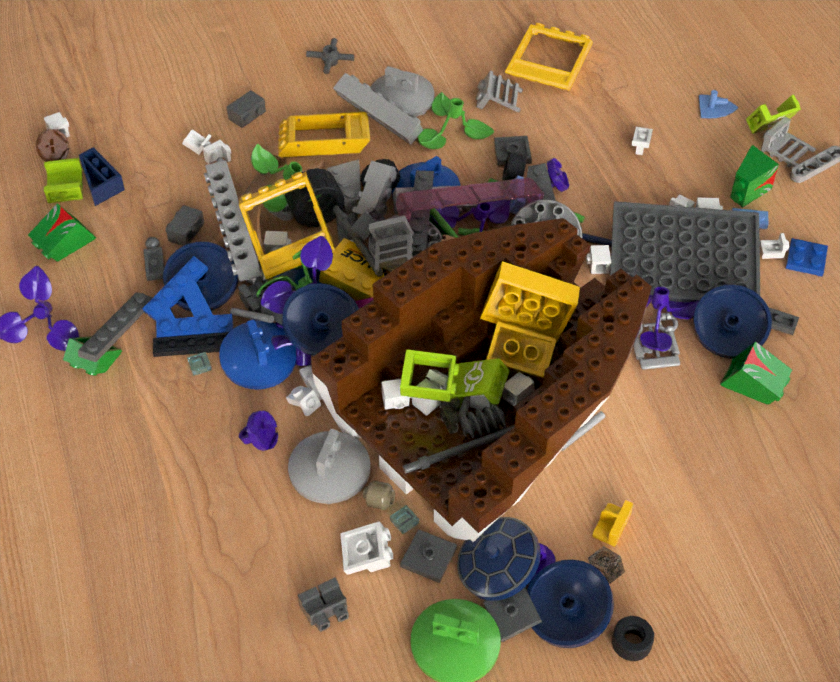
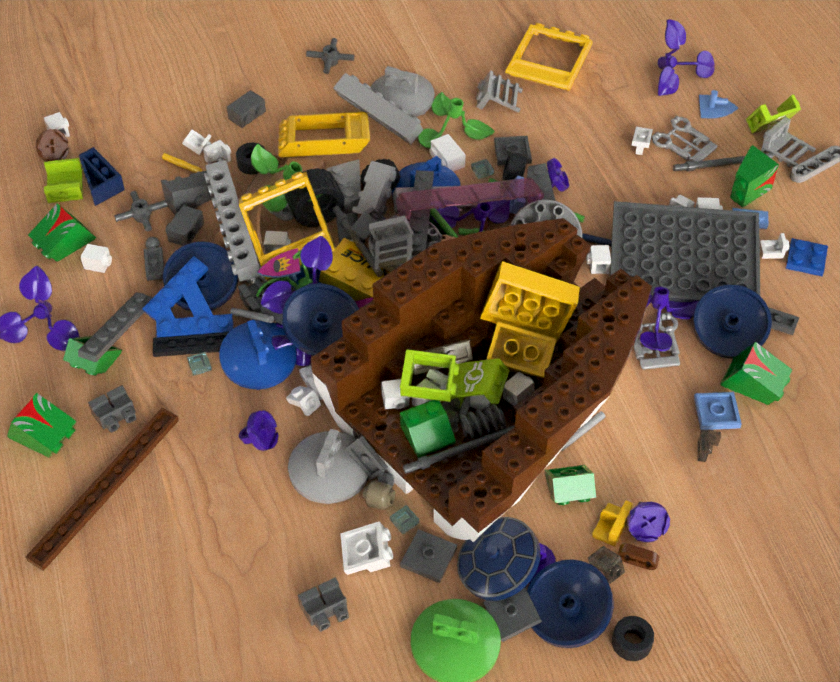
none -> green slope [7,393,77,458]
none -> reddish brown plate [25,407,179,571]
none -> white brick [81,244,112,273]
none -> dark grey hips [88,385,137,433]
none -> dark grey bar [114,191,168,231]
none -> dark grey wedge [161,170,214,214]
none -> yellow piece [162,153,202,173]
none -> black tyre [236,142,266,175]
none -> dark pink shield [257,248,301,282]
none -> dark grey plate [345,436,394,487]
none -> green slope [400,400,456,458]
none -> dark tan tile [413,339,473,375]
none -> white brick [429,134,465,172]
none -> clear light blue tile [471,159,494,179]
none -> slope [544,465,596,505]
none -> reddish brown beam [617,543,660,570]
none -> dark purple tile [627,501,670,542]
none -> light grey piece [651,116,718,162]
none -> dark purple plant [658,19,715,96]
none -> dark grey bar [673,153,773,172]
none -> medium blue plate [694,392,742,430]
none -> clear smoke bracket [697,430,721,462]

